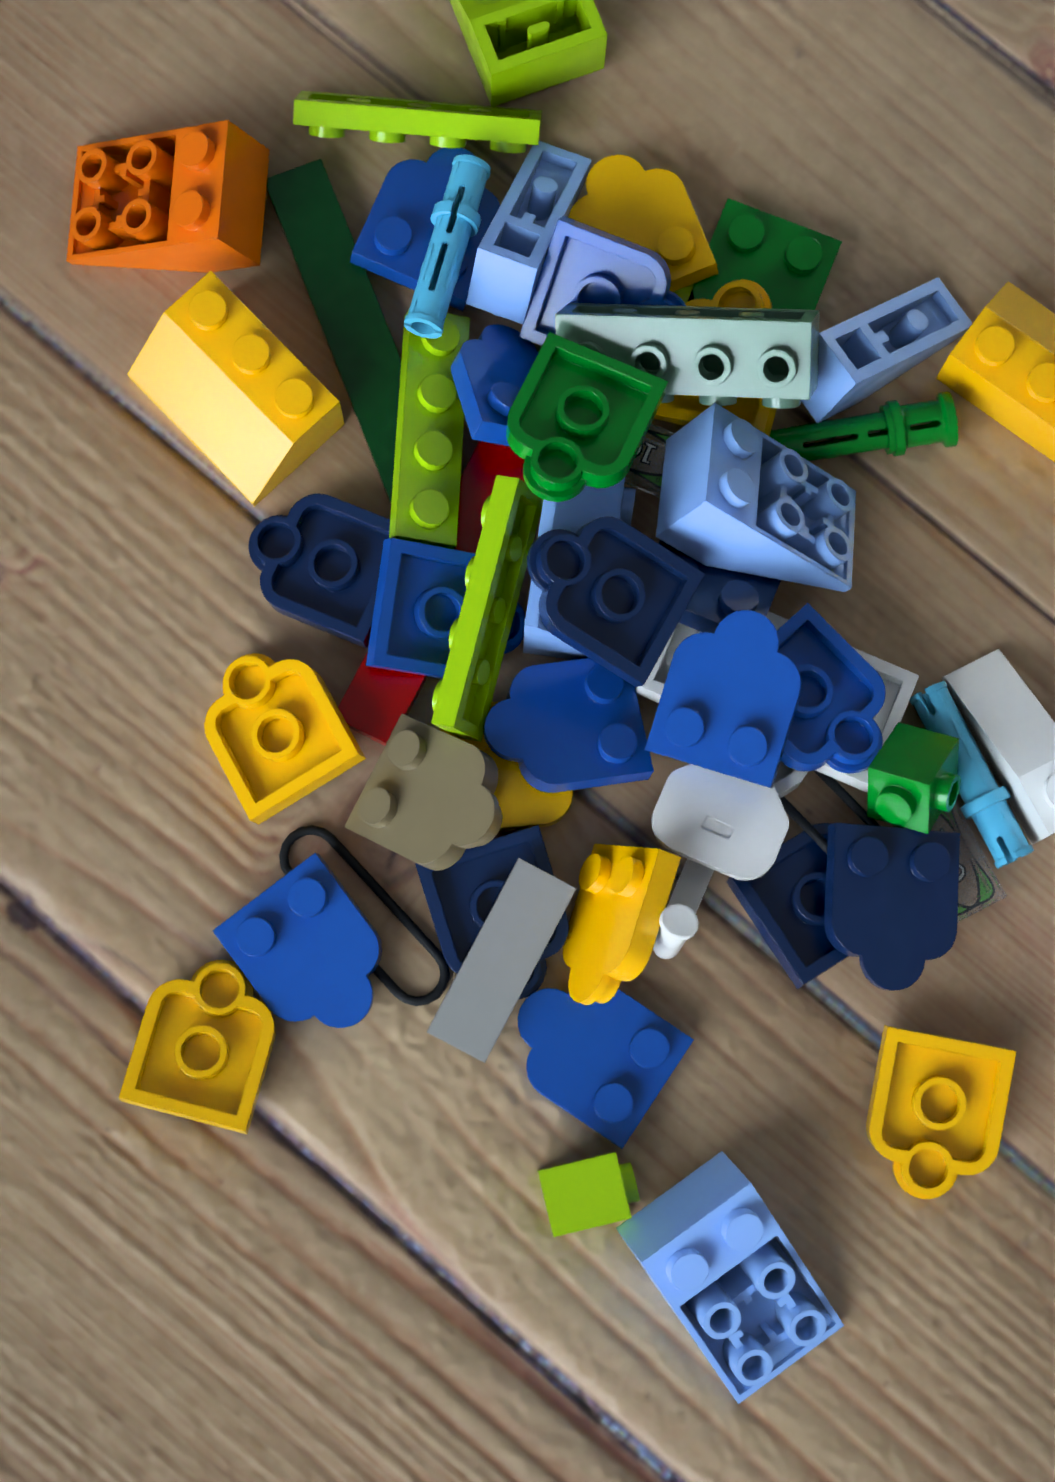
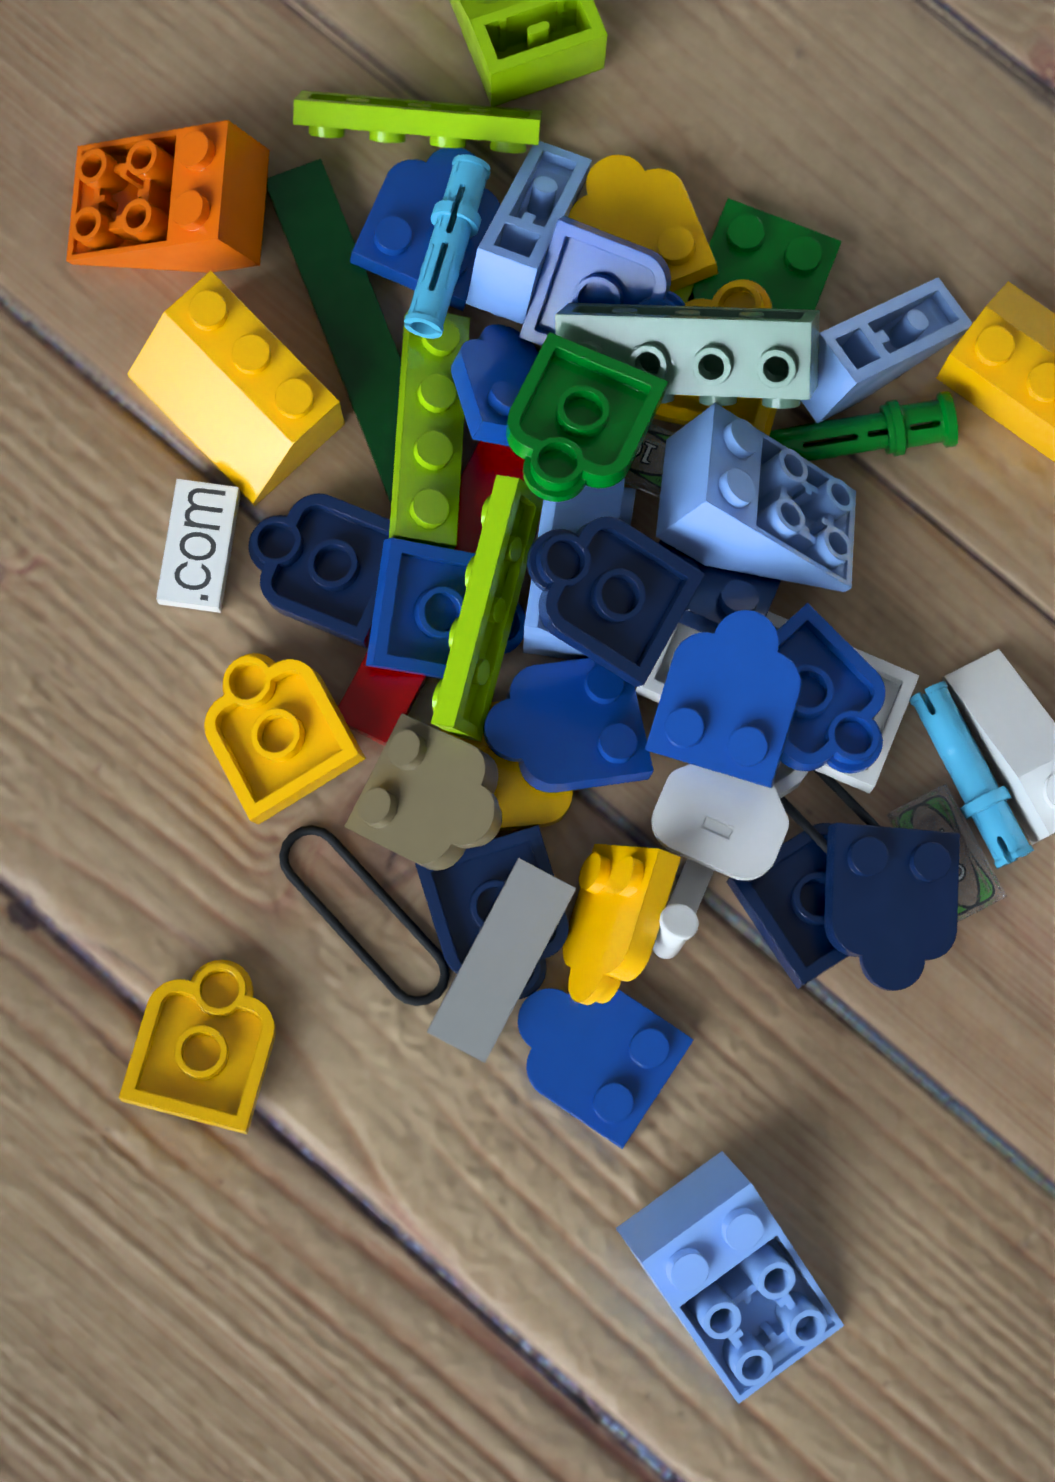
blue plate [213,853,382,1028] -> none
lime brick [537,1152,640,1237] -> none
yellow plate [866,1025,1017,1199] -> none
green brick [867,722,961,834] -> none
none -> white tile [156,479,241,613]

